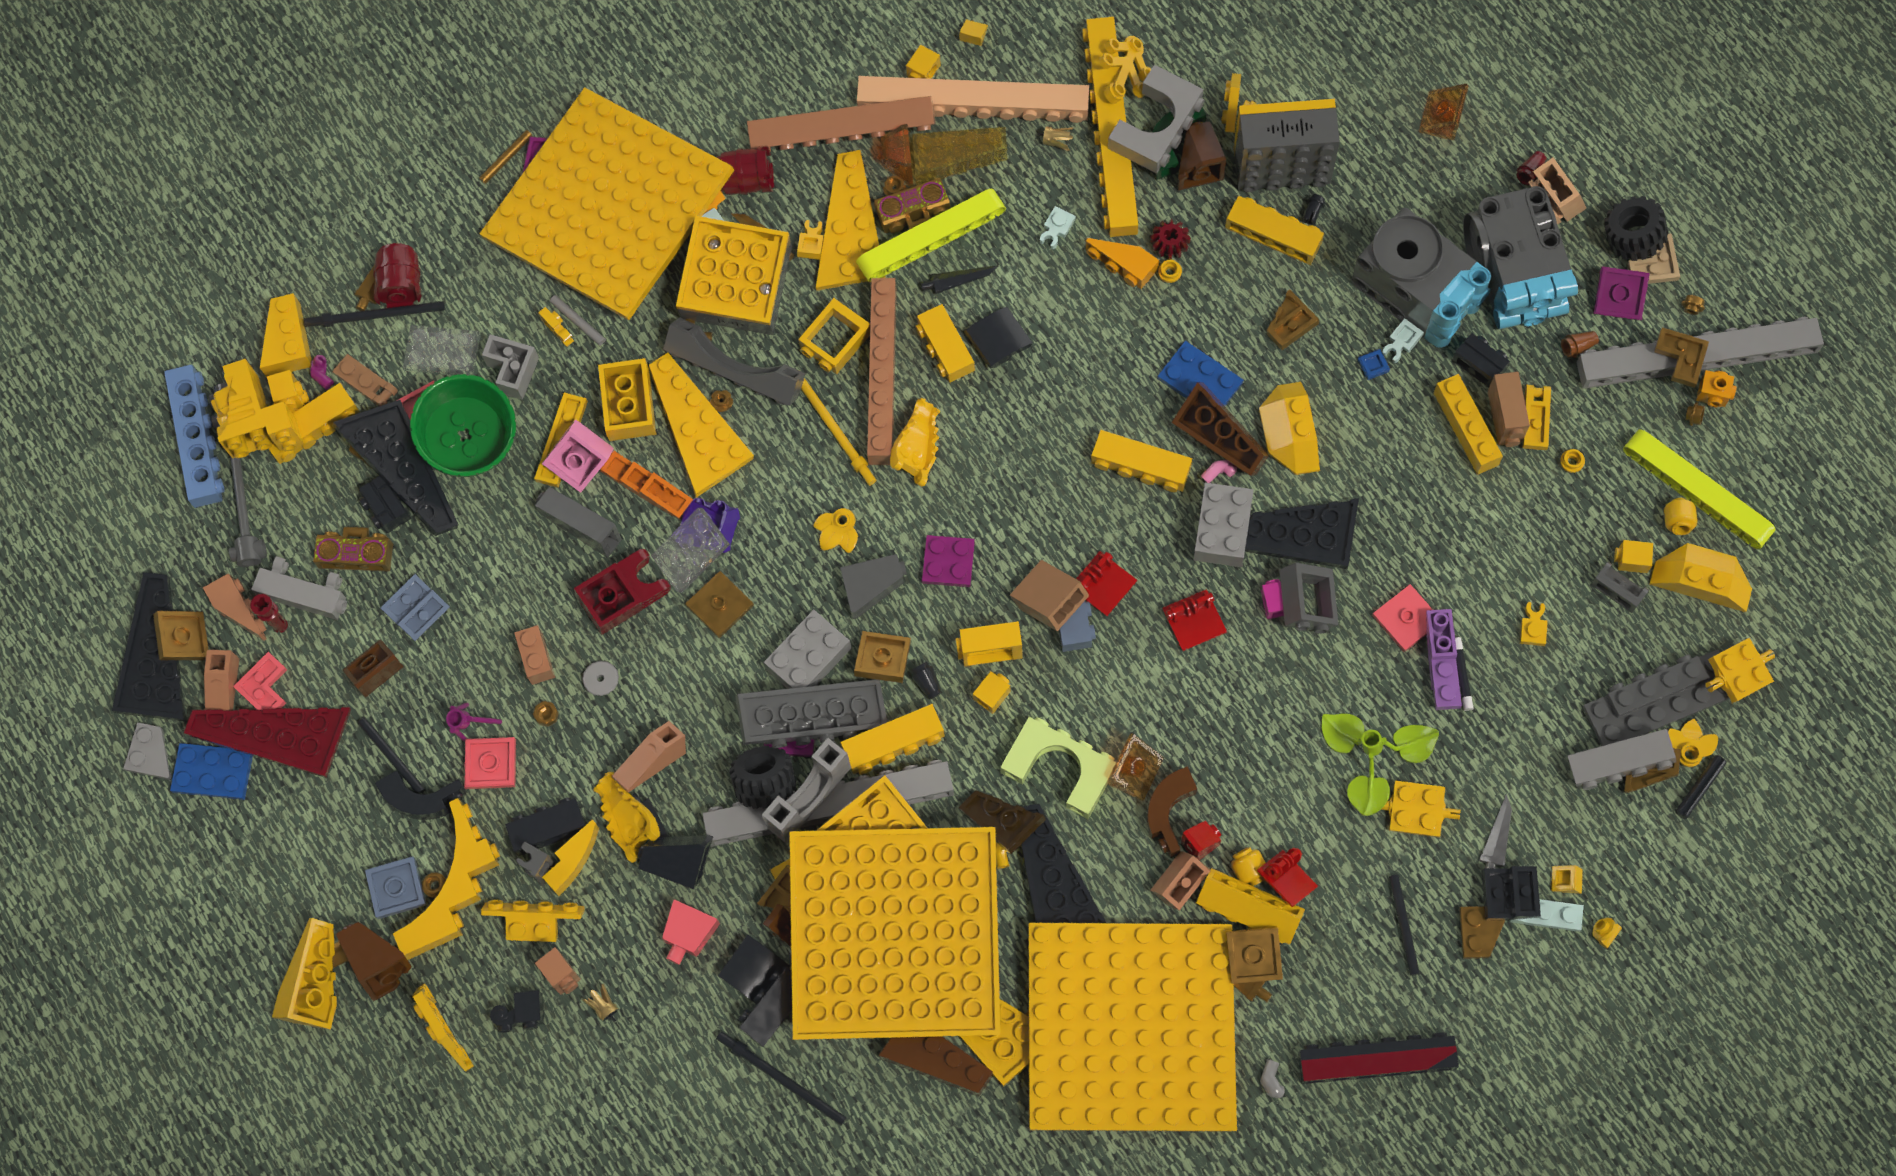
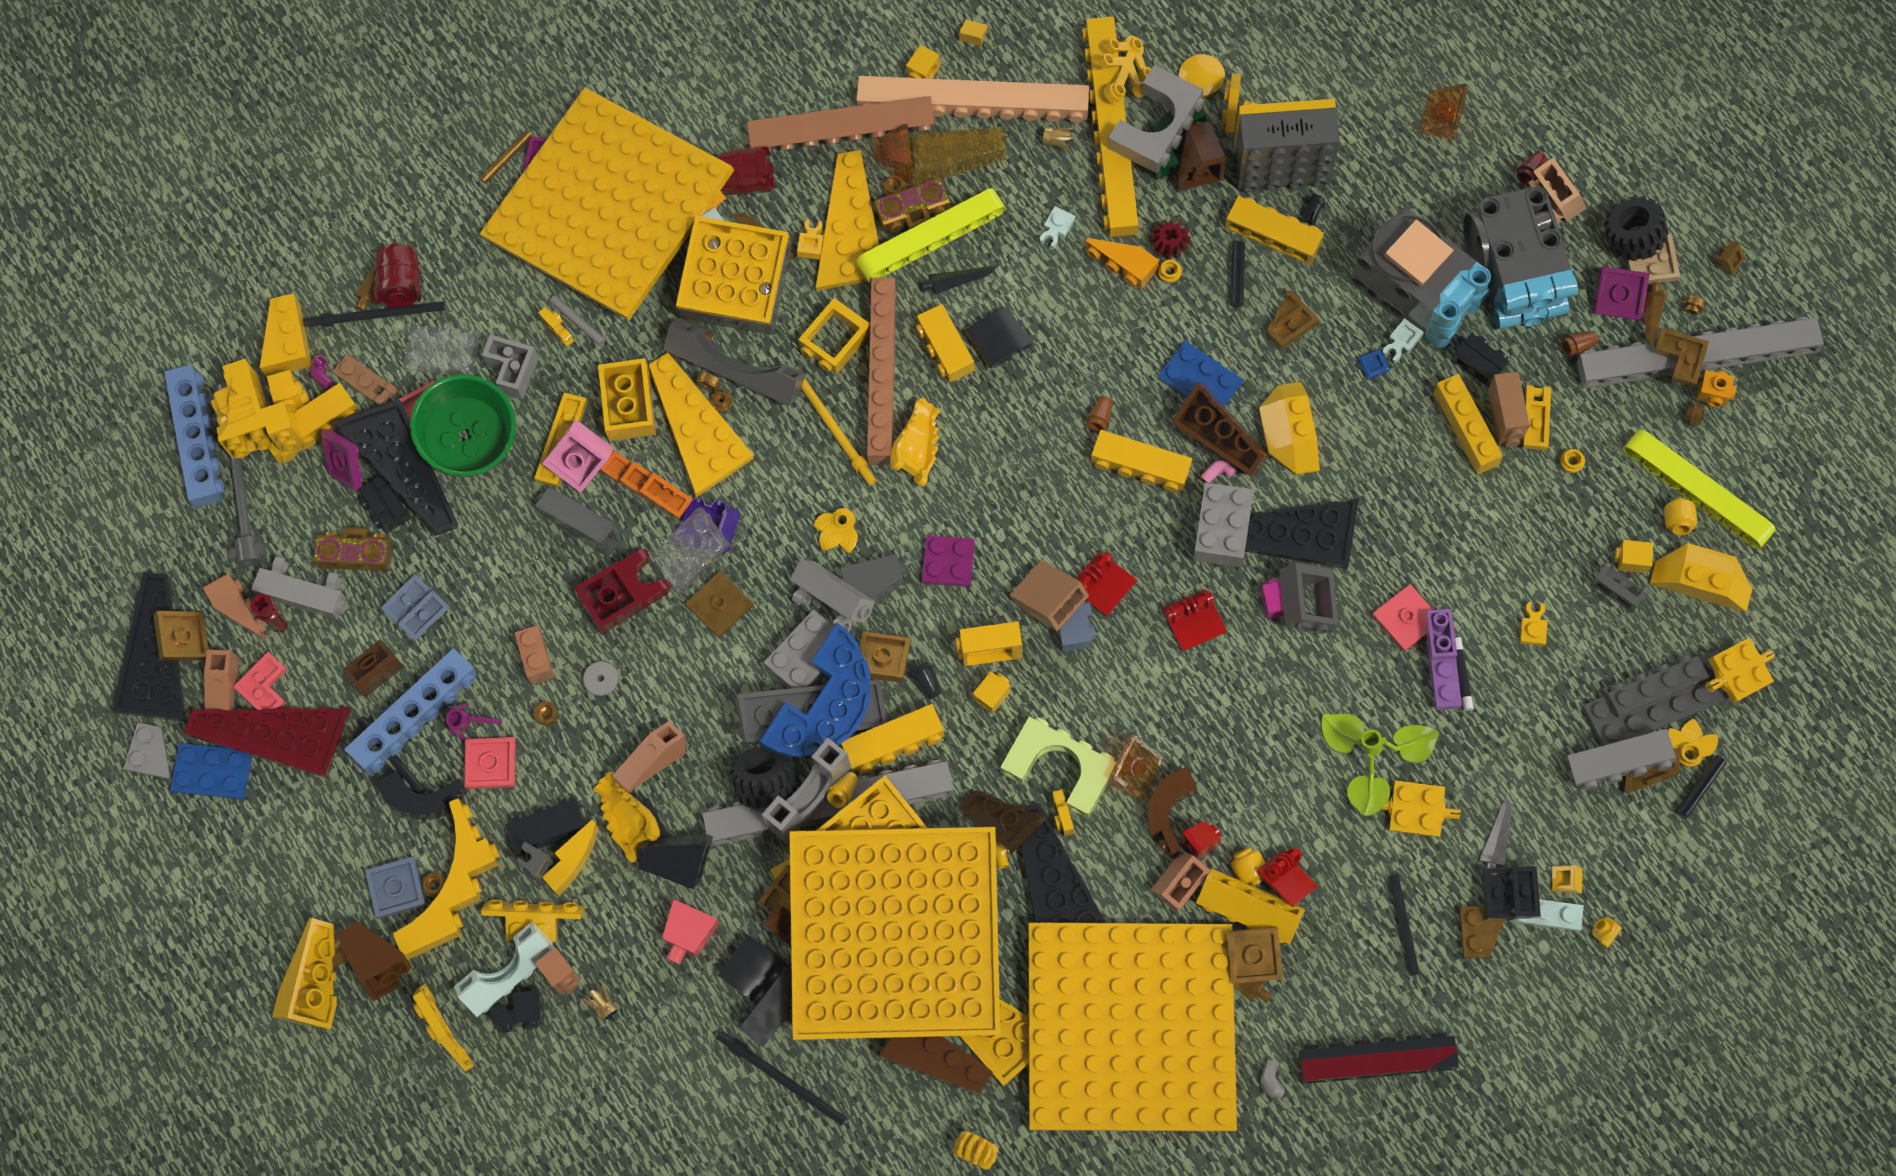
none -> magenta plate [321,429,362,490]
none -> medium blue brick [344,648,477,776]
none -> light aqua arch [454,921,554,1017]
none -> pearl gold tile [696,372,721,392]
none -> blue plate [758,622,871,757]
none -> light grey brick [790,559,875,632]
none -> yellow cone [827,772,859,808]
none -> yellow gear [953,1131,998,1170]
none -> yellow plate [1053,790,1074,836]
none -> dark orange cone [1086,396,1113,433]
none -> yellow dish [1179,54,1225,98]
none -> black axle [1230,240,1245,308]
none -> light nougat tile [1384,219,1453,286]
none -> pearl gold bar [1644,282,1667,348]
none -> pearl gold tile [1713,241,1745,275]

